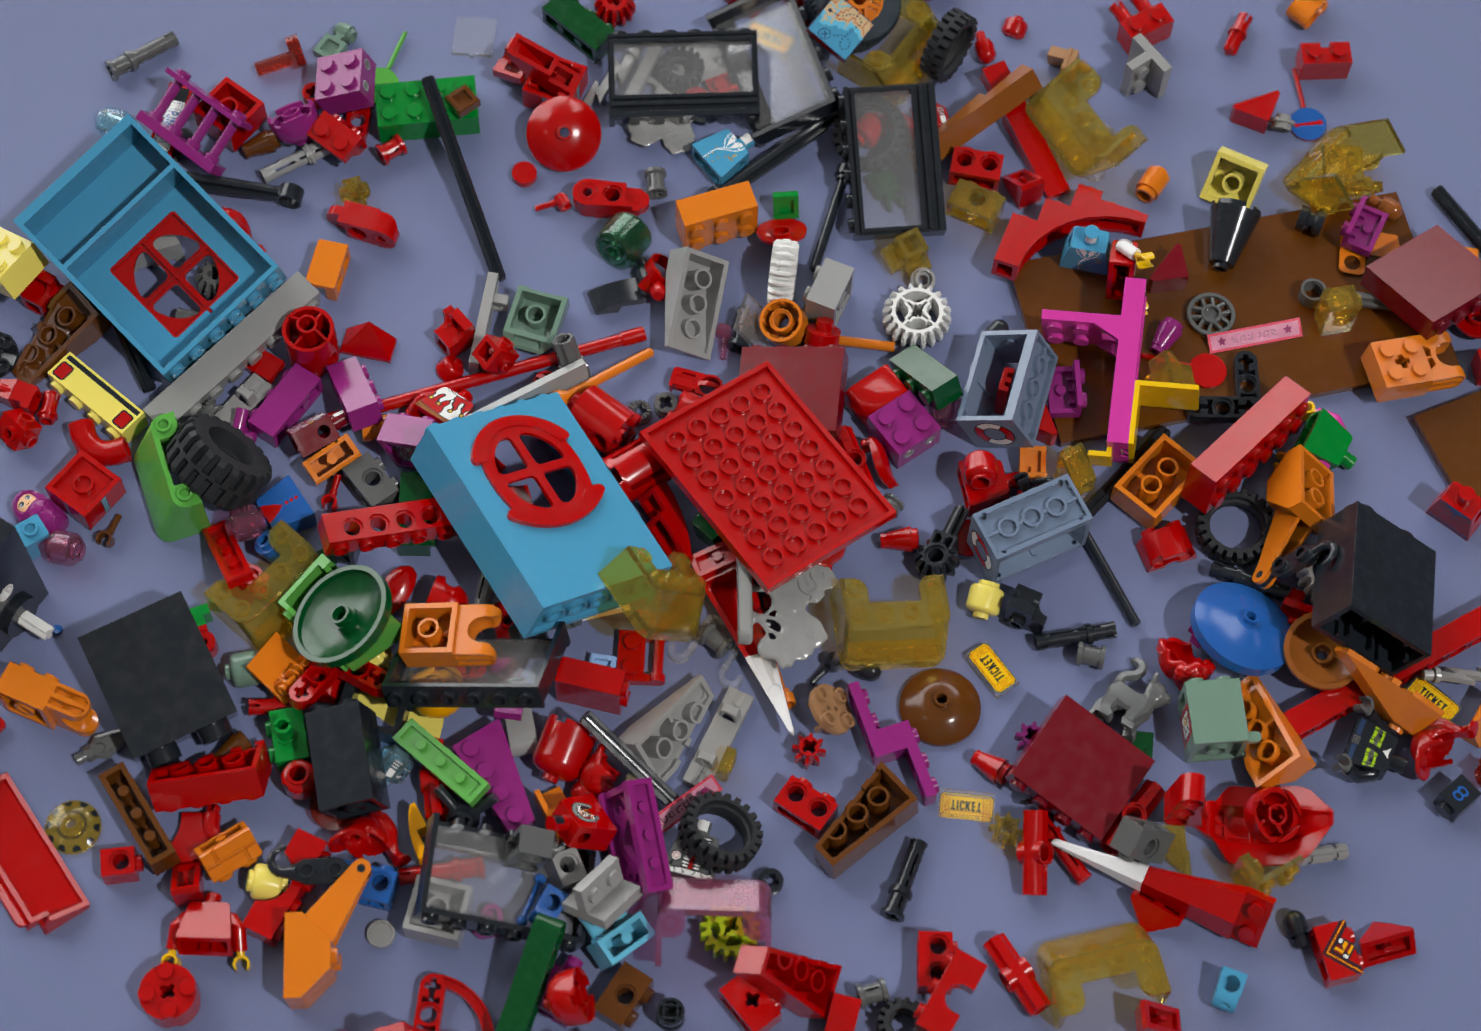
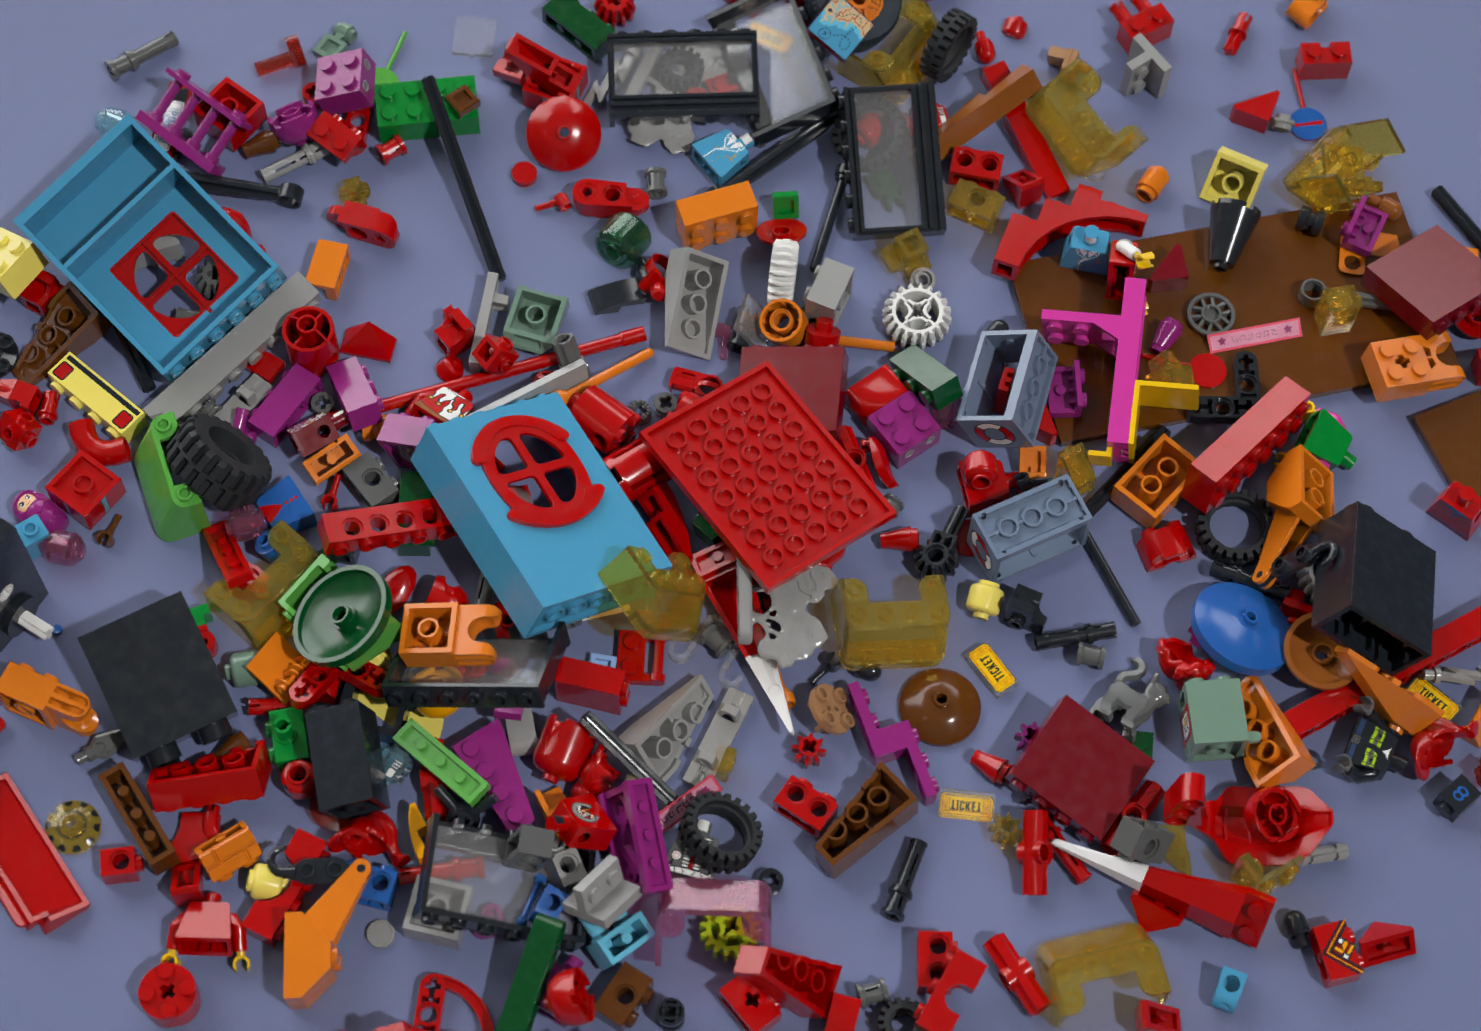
none -> dark grey bush [311,392,335,415]

